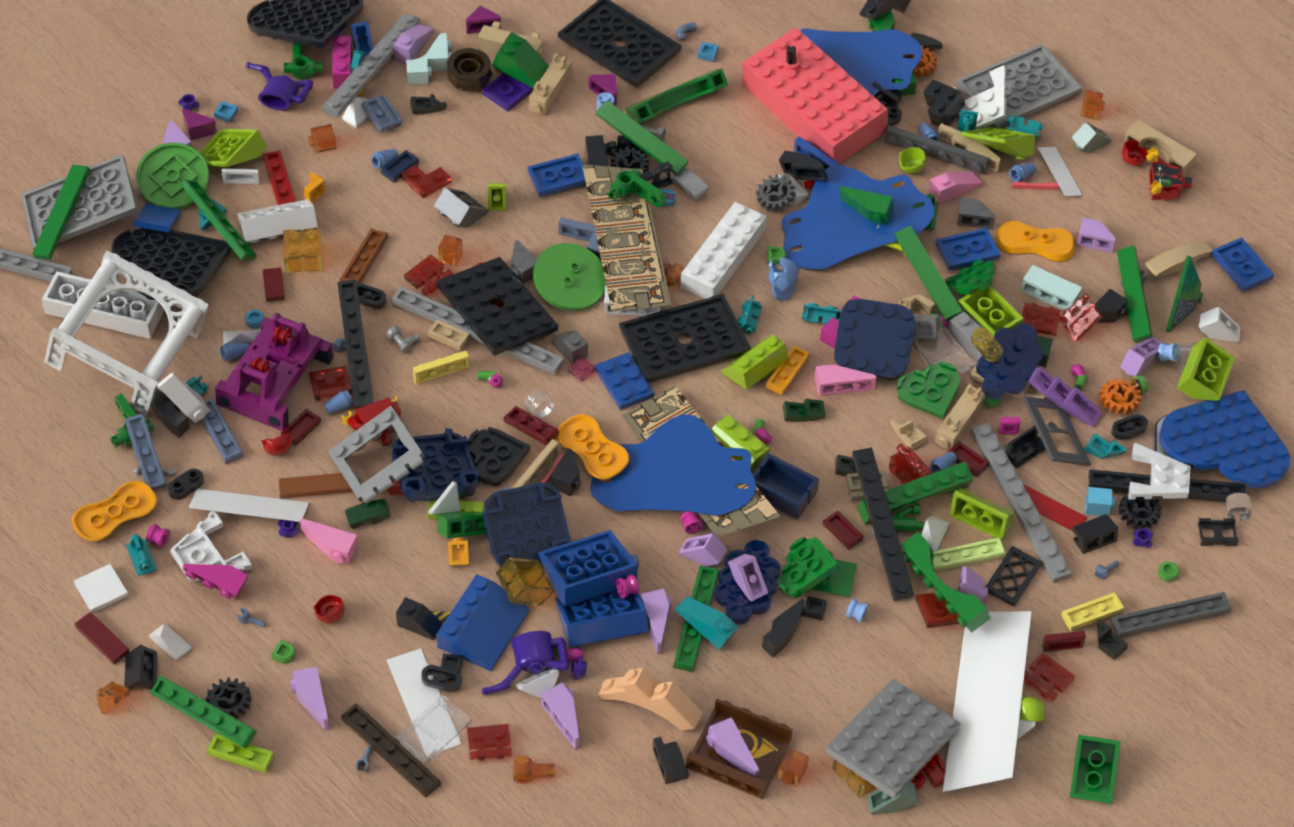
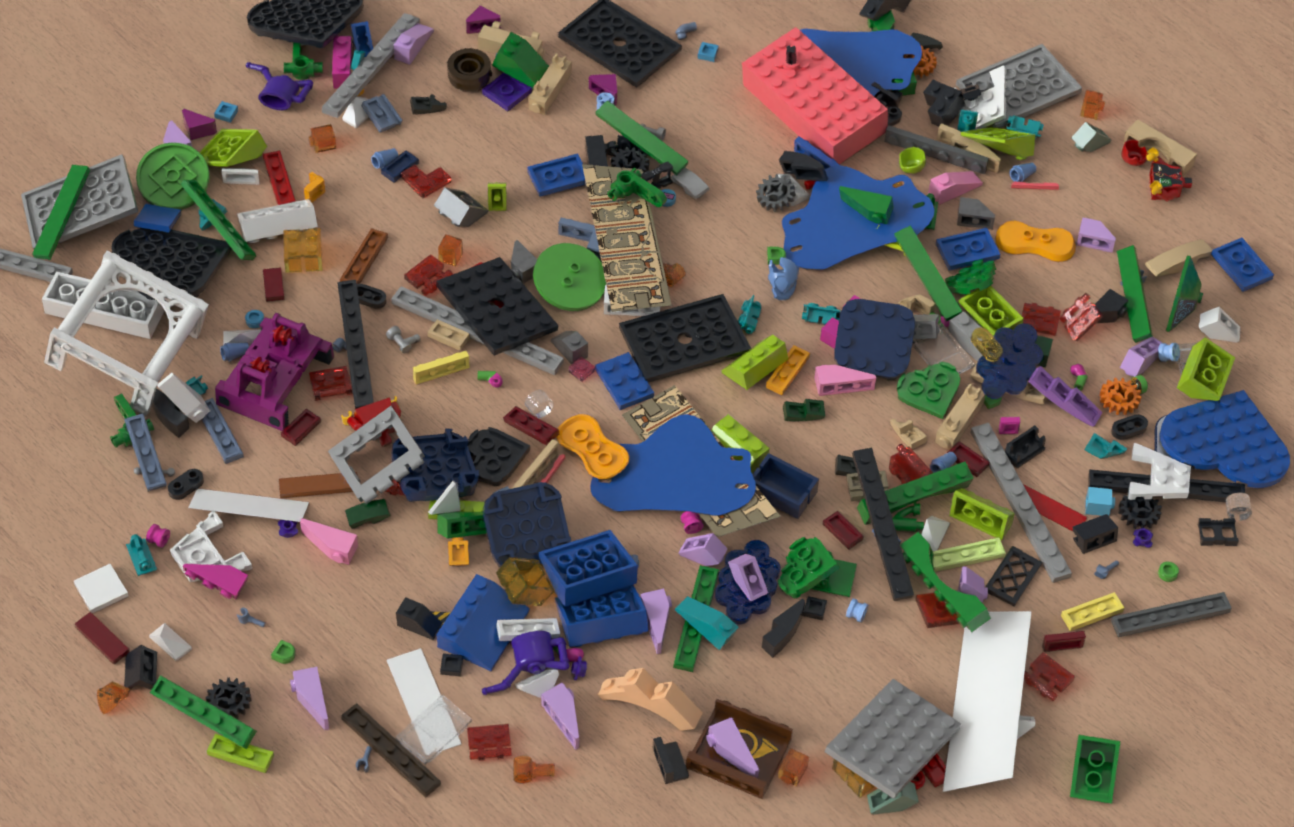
light orange plate [71,481,157,542] -> none
dark purple plate [178,94,199,110] -> none
red hair [261,434,293,456] -> none
red hair [314,595,345,624] -> none
medium blue cone [324,390,354,415] -> none
light aqua arch [406,33,452,85] -> none
black plate [421,665,462,692] -> none
black slope [550,448,581,496] -> none
dark pink wheel [616,575,639,598] -> none
green arch [625,69,728,124] -> none
white brick [680,202,767,299] -> none
dark pink arm [753,419,772,444] -> none
medium blue cone [919,123,940,141] -> none
light aqua brick [1020,265,1082,314] -> none
lime hair [1020,697,1046,722] -> none
dark grey door [1023,396,1091,466] -> none
white sticker [1038,147,1082,196] -> none
pearl dark grey slope [1097,620,1128,660] -> none
none -> white plate [496,618,560,641]
none -> black plate [961,82,981,101]

